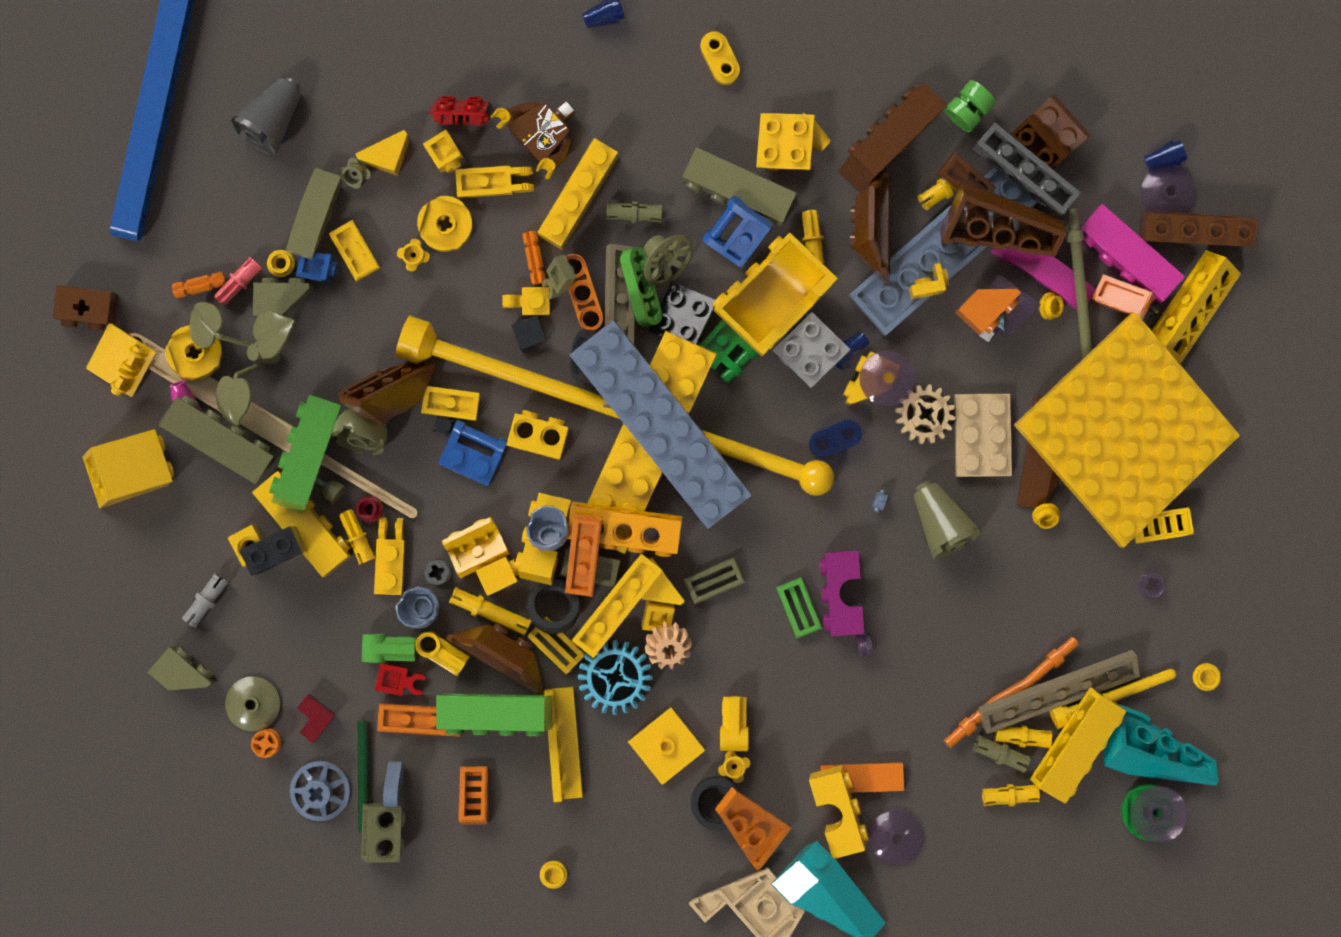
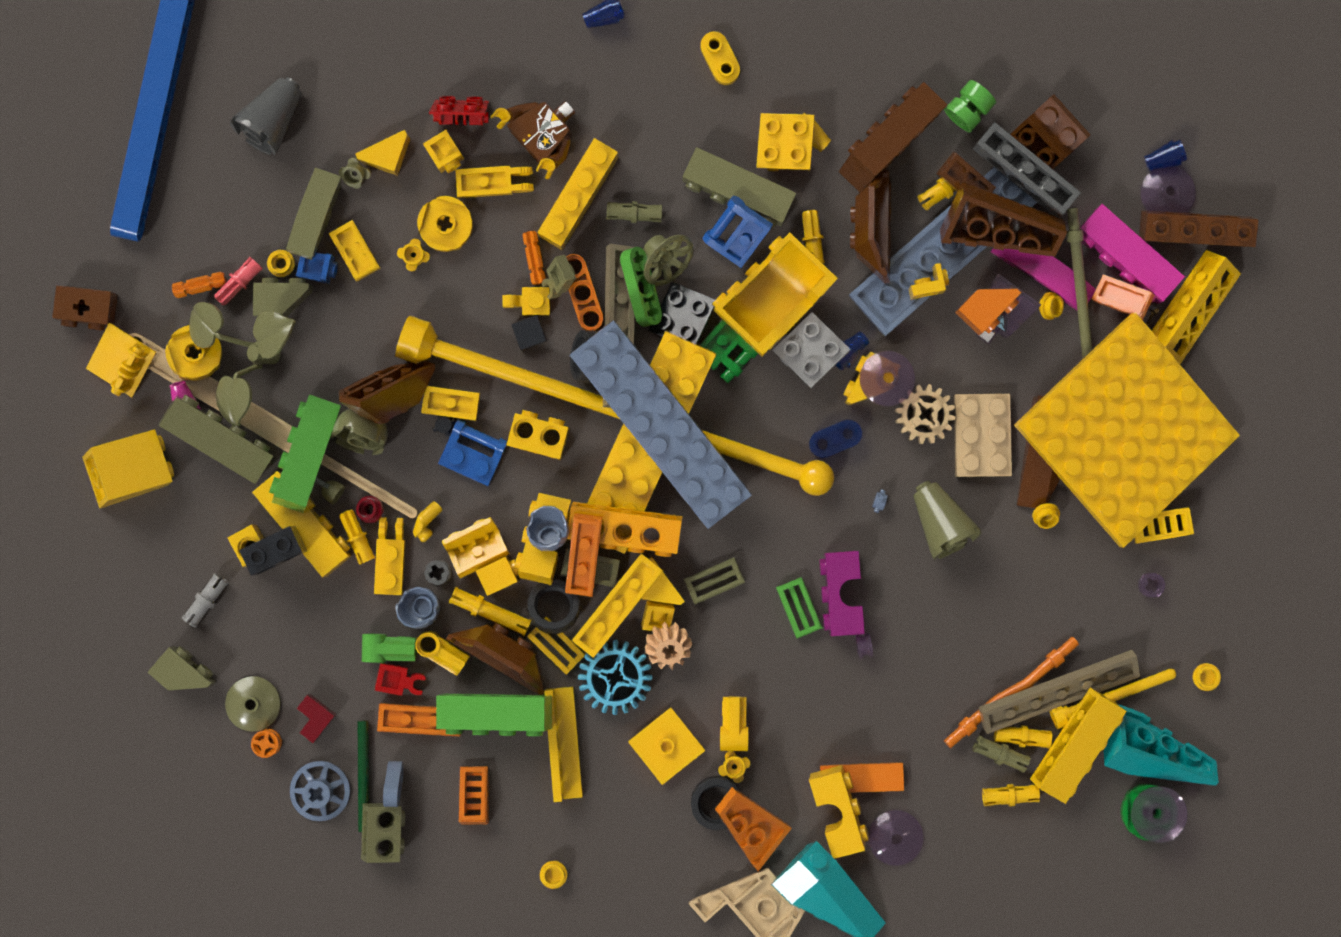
none -> yellow arm [413,501,443,542]

